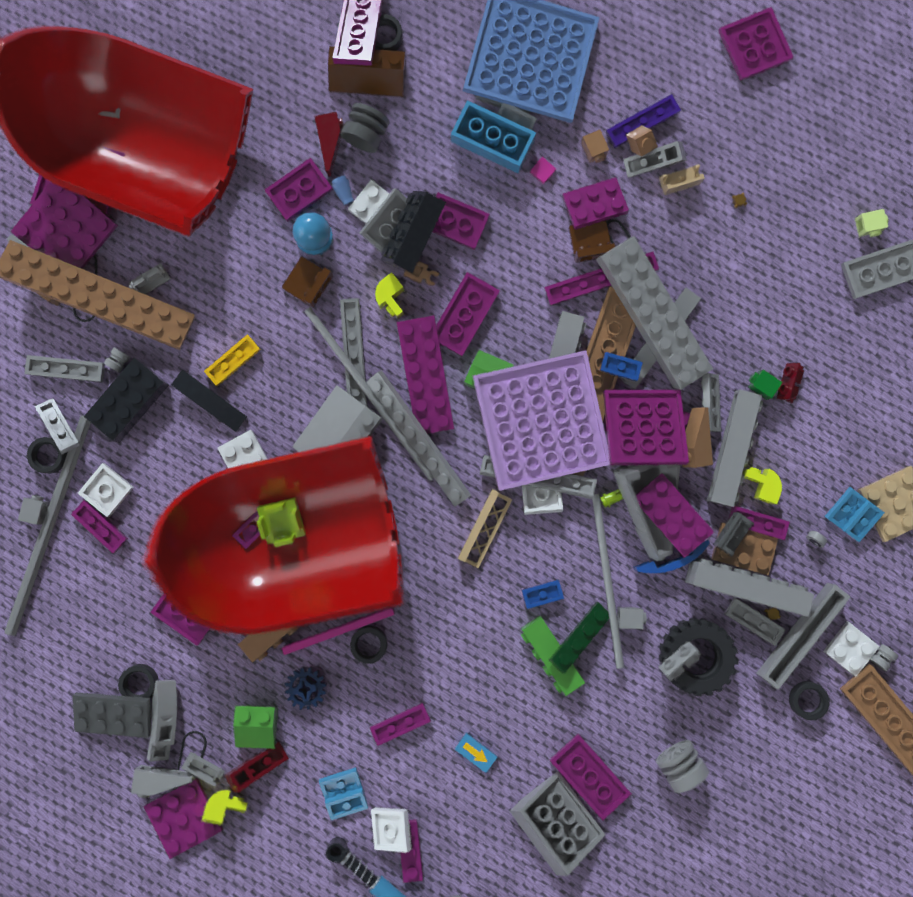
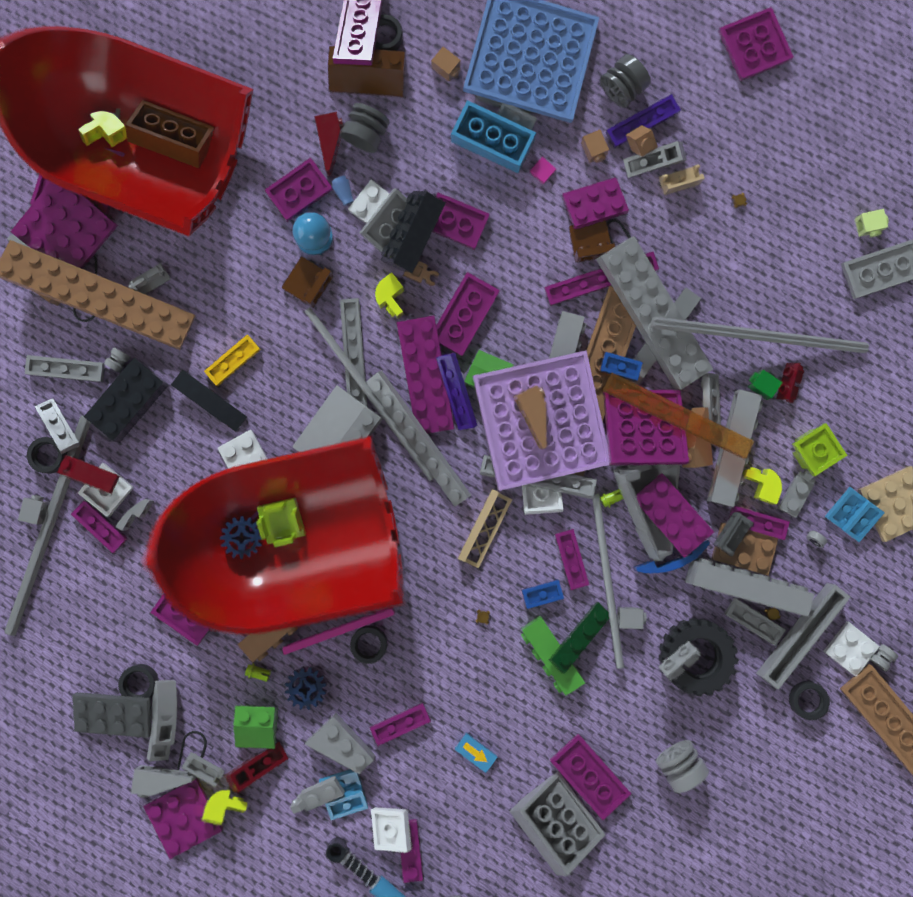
none -> dark red slope [57,455,120,494]
none -> neon yellow brick [78,111,127,147]
none -> light grey slope [116,499,154,531]
none -> reddish brown slope [125,100,214,168]
none -> dark blue gear [220,516,262,559]
none -> lime pin [245,663,271,682]
none -> light grey hinge [290,776,345,813]
none -> light grey wedge [305,713,375,774]
none -> medium nougat brick [431,47,461,82]
none -> dark purple plate [436,352,478,430]
none -> pearl gold piece [475,609,490,625]
none -> medium nougat slope [513,385,547,449]
none -> magenta plate [554,529,589,590]
none -> dark grey wheel [600,54,651,108]
none -> clear orange tile [603,373,754,460]
none -> light grey axle [652,317,869,353]
none -> light grey hinge [777,468,816,518]
none -> lime panel [792,423,848,476]

